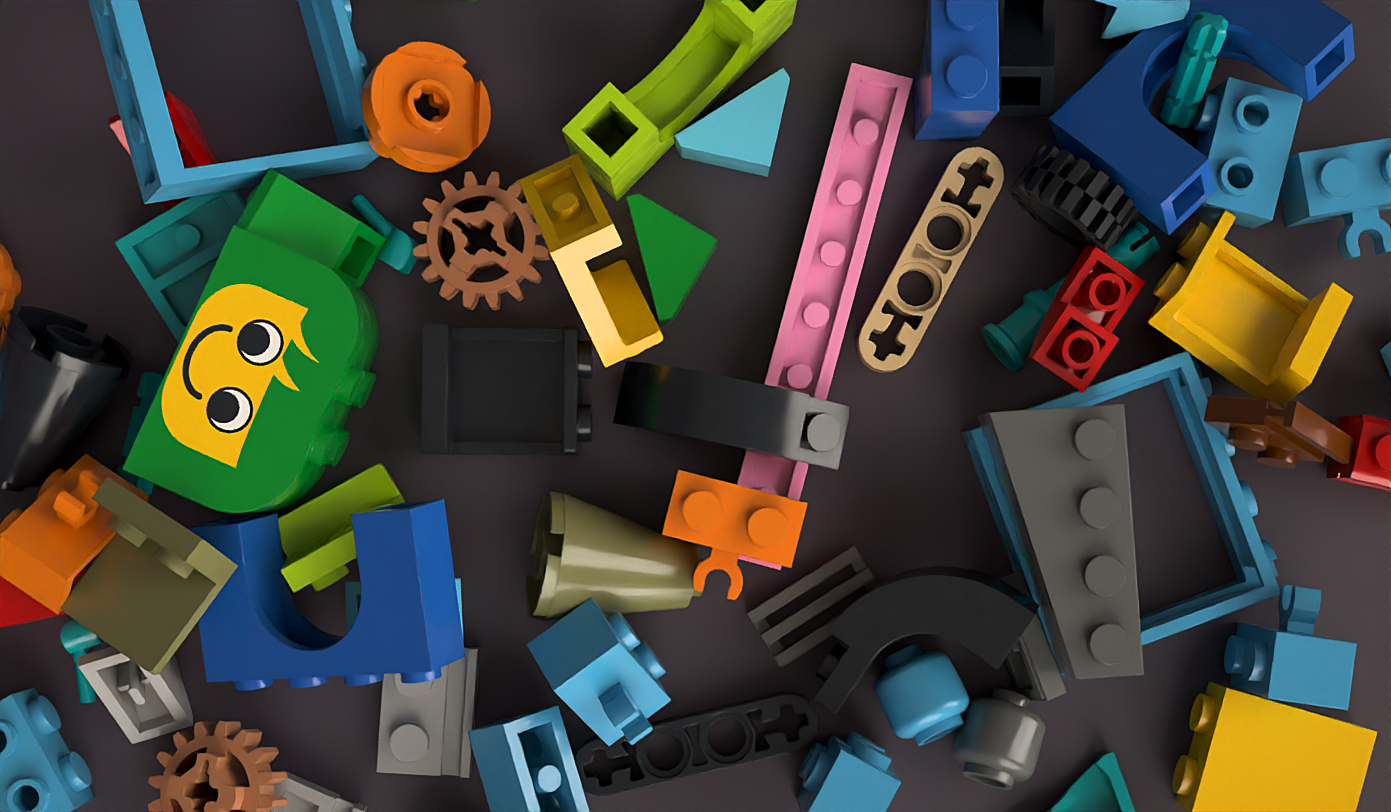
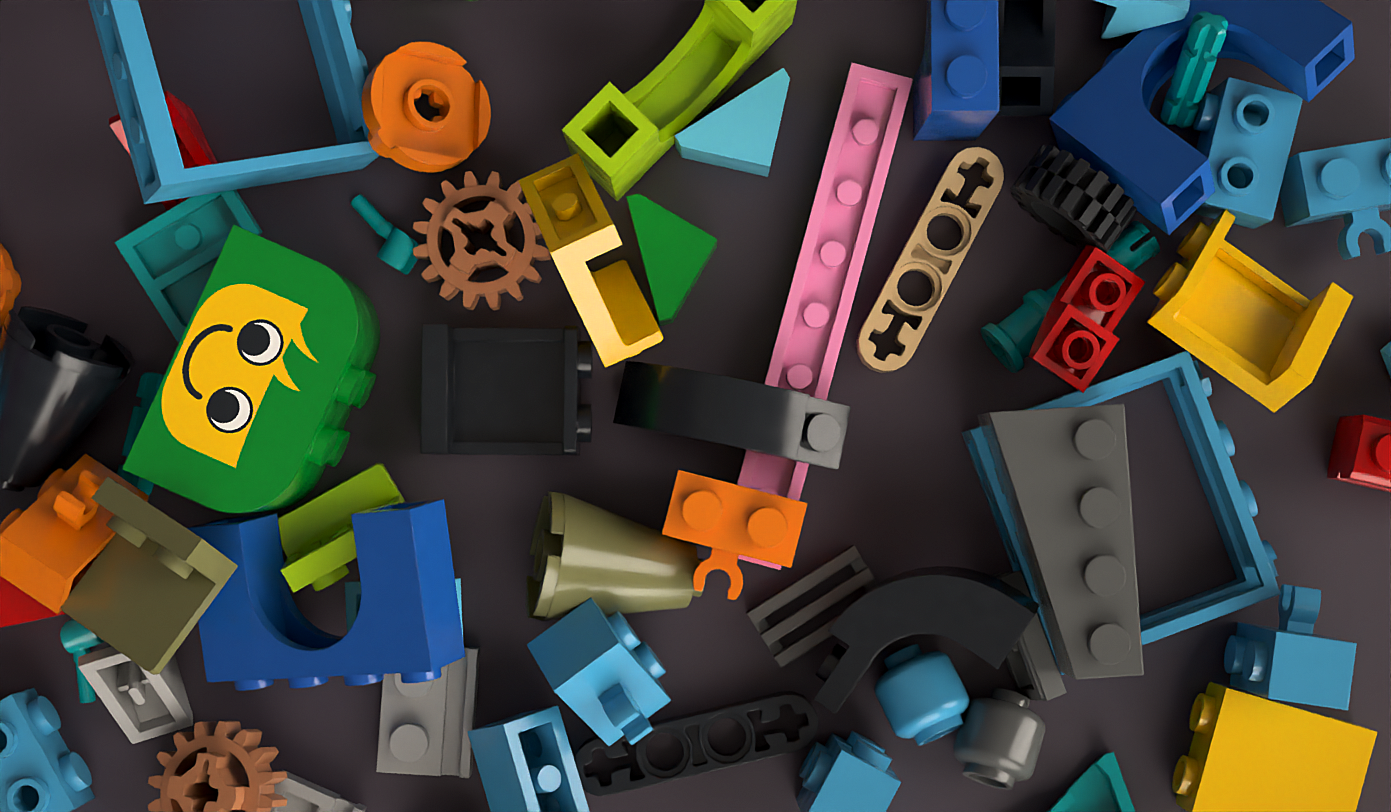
green slope [236,168,387,289] -> none
reddish brown plate [1204,396,1355,469] -> none

